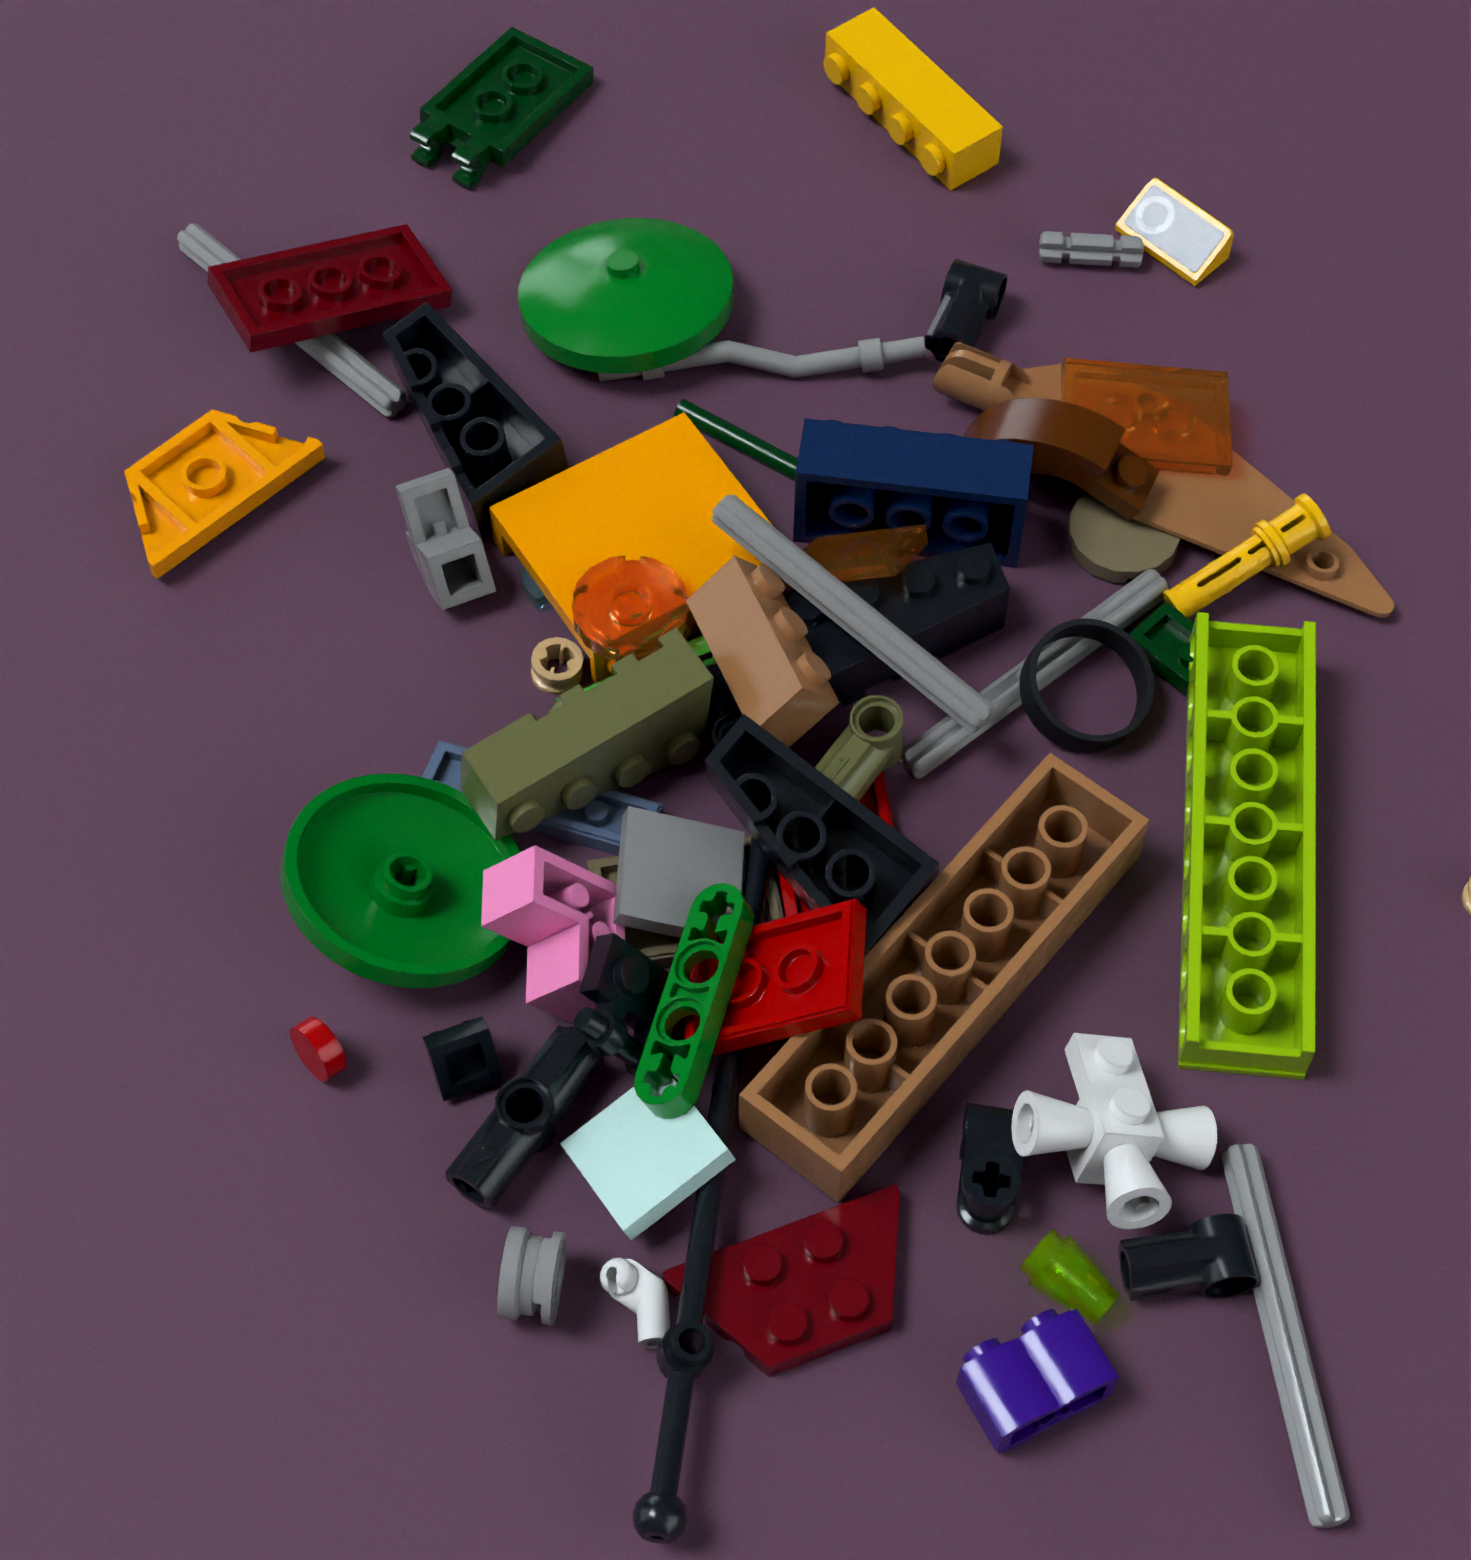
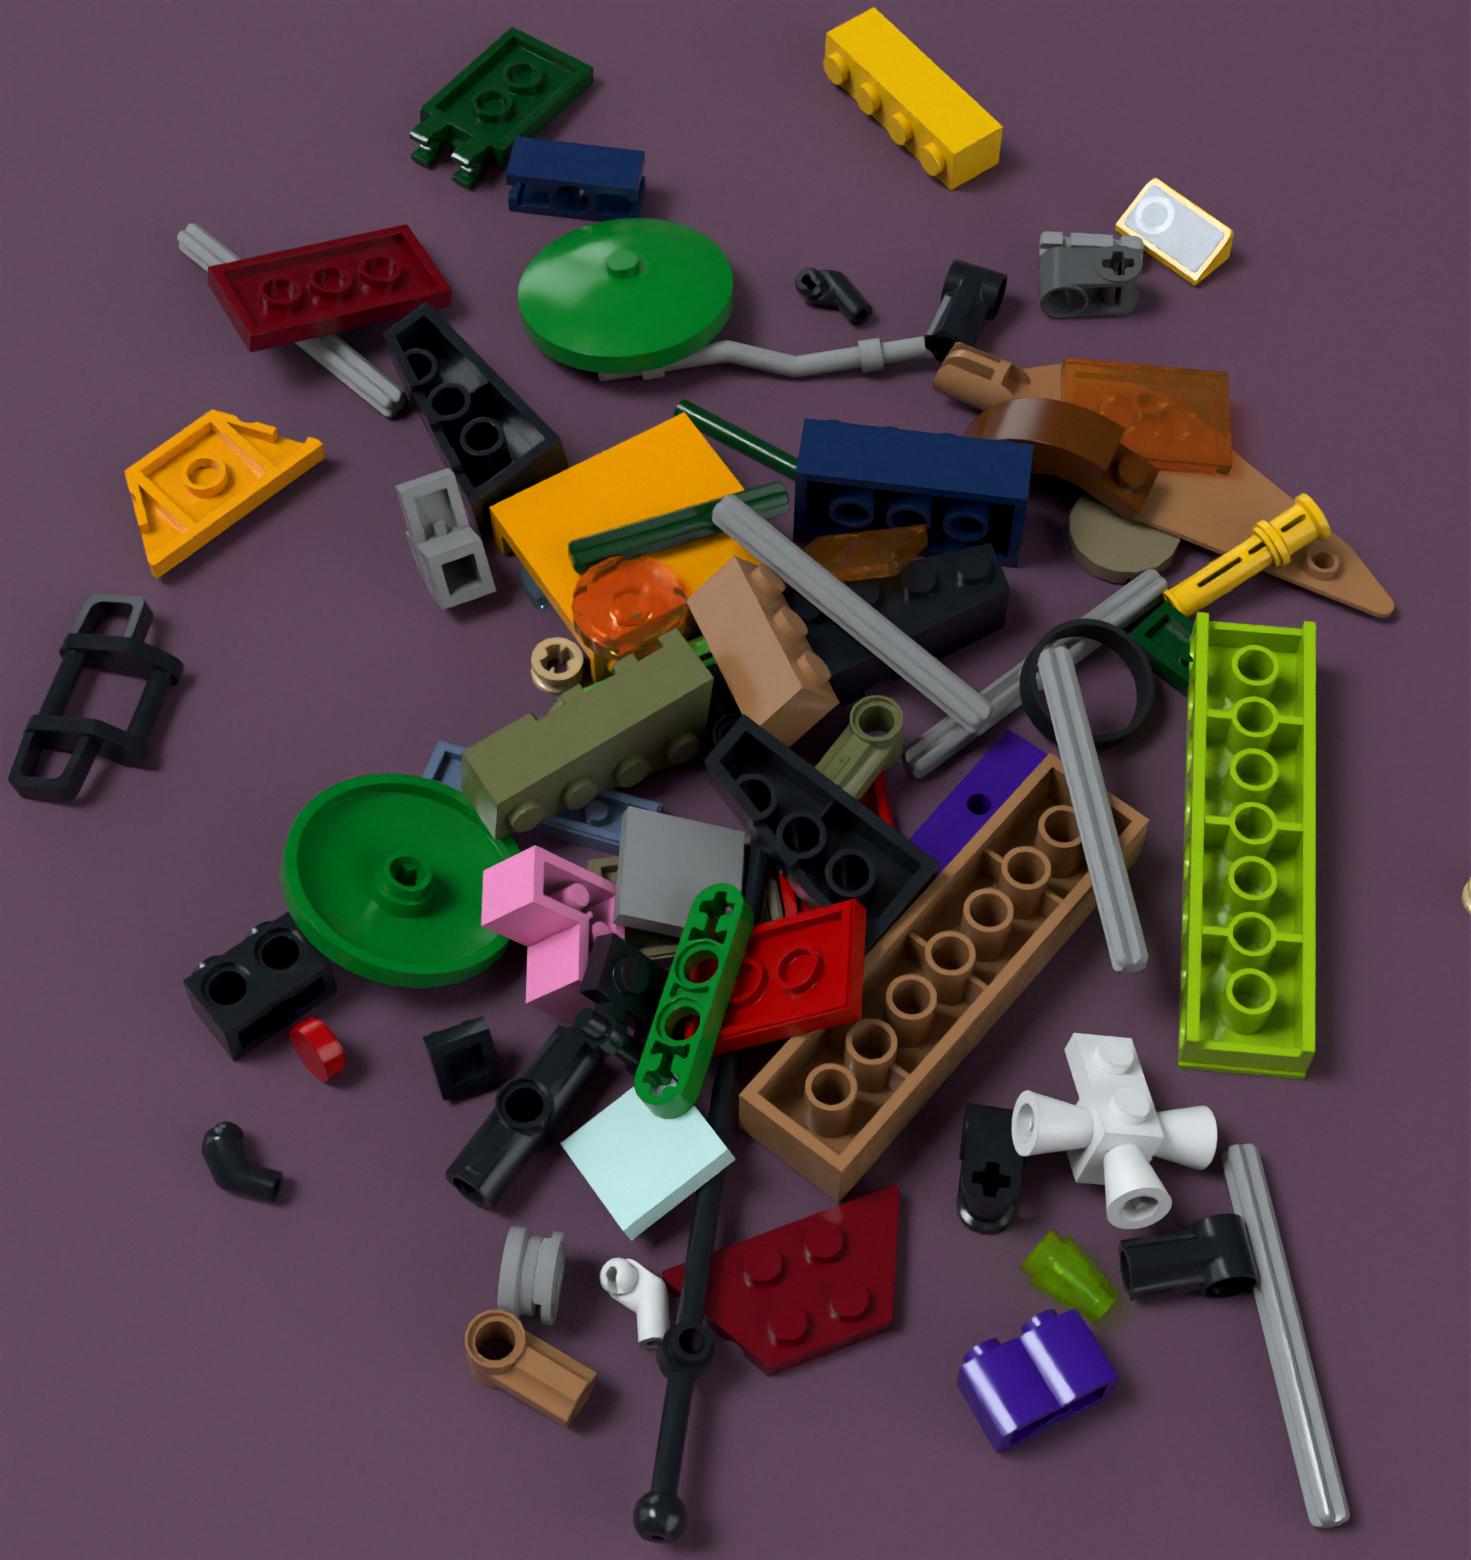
none -> black bar [8,594,184,802]
none -> black brick [183,911,338,1062]
none -> black arm [201,1121,283,1203]
none -> medium nougat piece [465,1309,598,1428]
none -> dark blue piece [506,136,646,222]
none -> dark green axle [568,481,790,574]
none -> black arm [795,267,872,326]
none -> dark purple tile [909,729,1047,875]
none -> dark grey piece [1038,245,1143,319]
none -> light grey axle [1038,646,1149,974]

